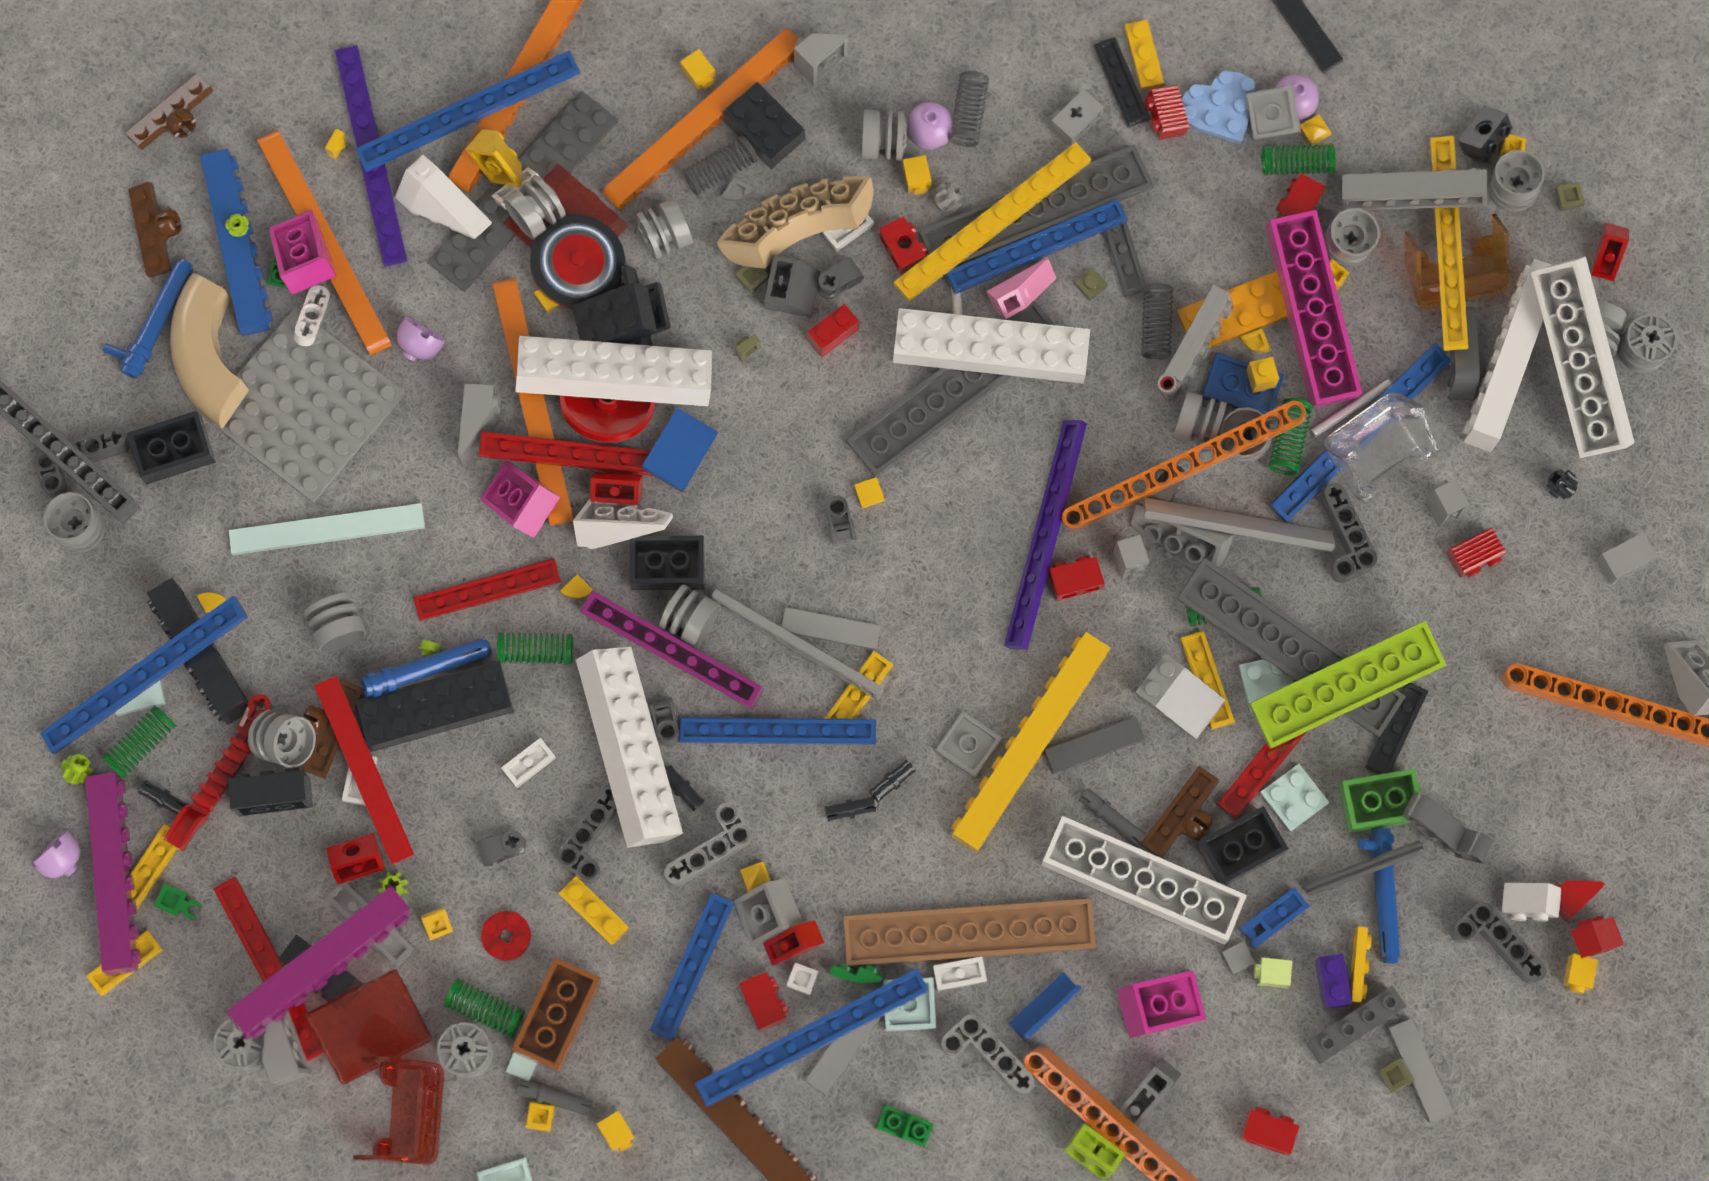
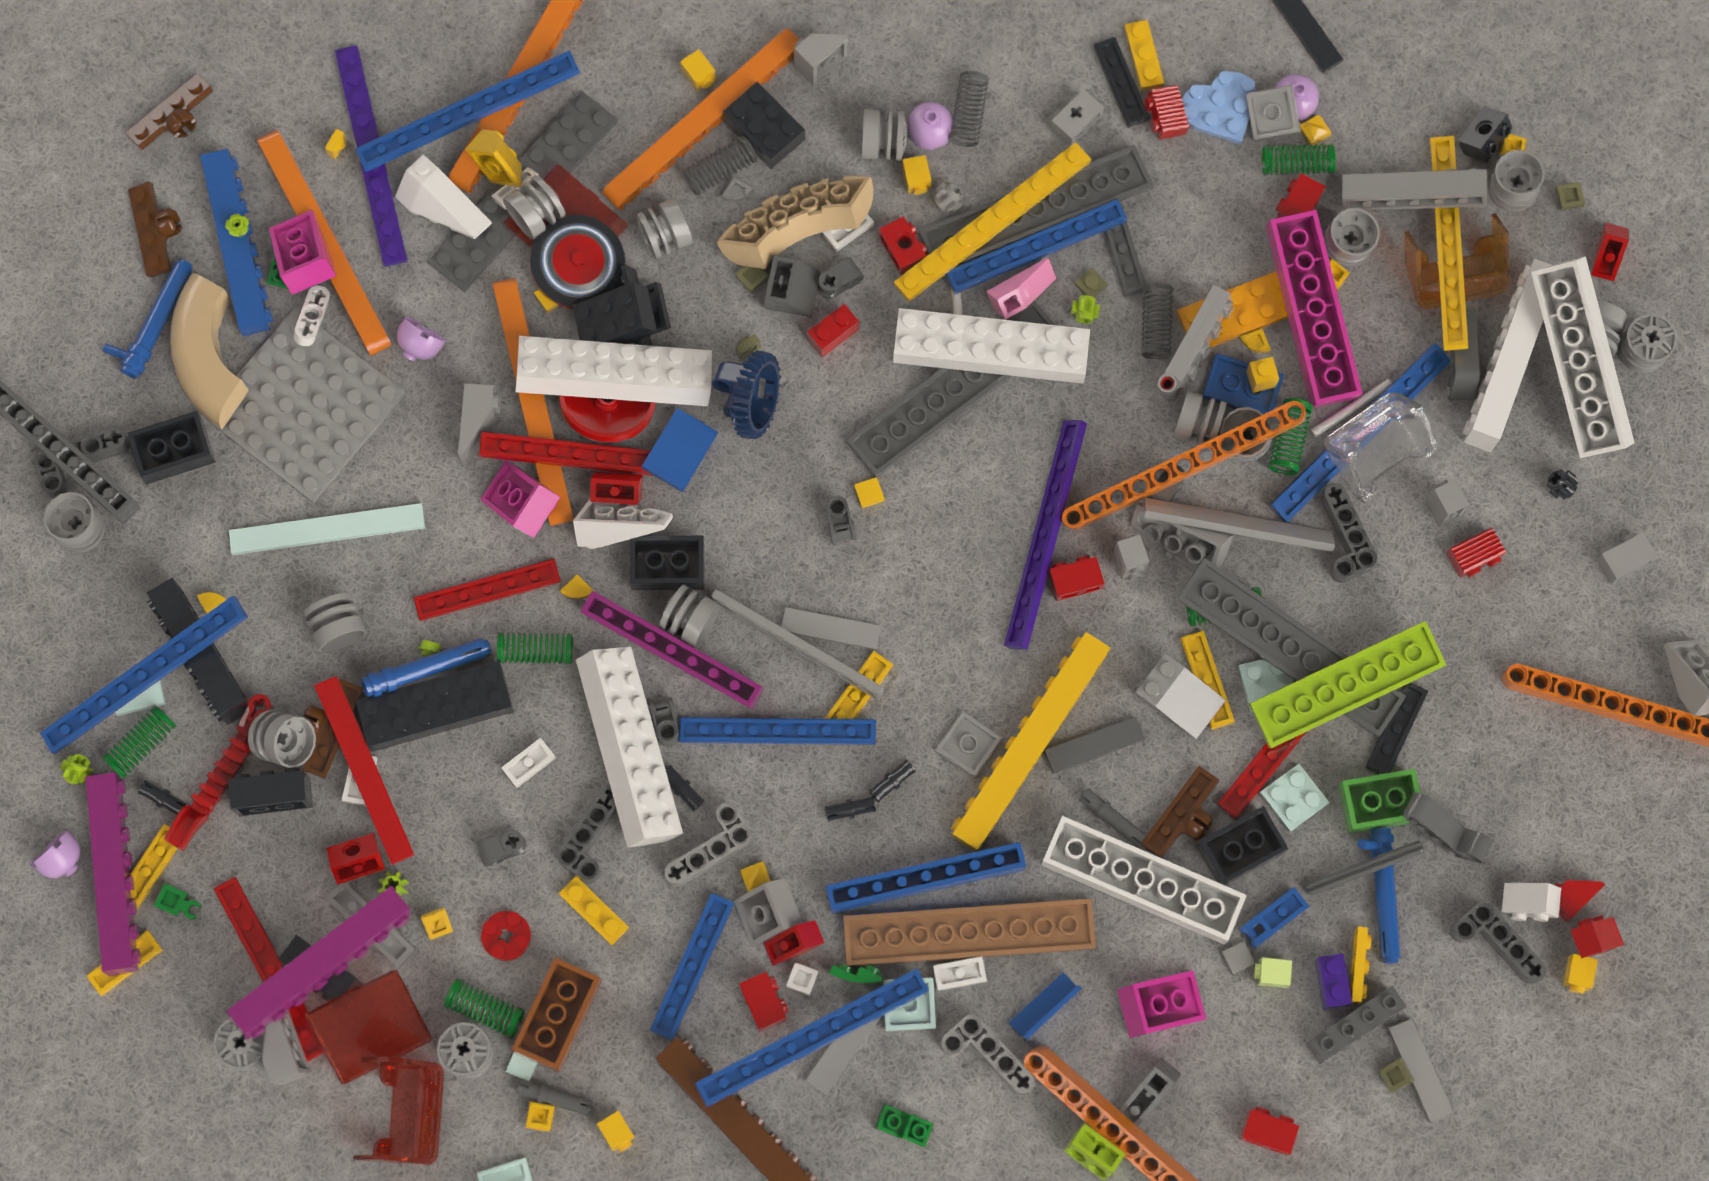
none -> dark blue piece [711,350,781,439]
none -> blue brick [826,842,1026,914]
none -> lime gear [1071,295,1101,324]

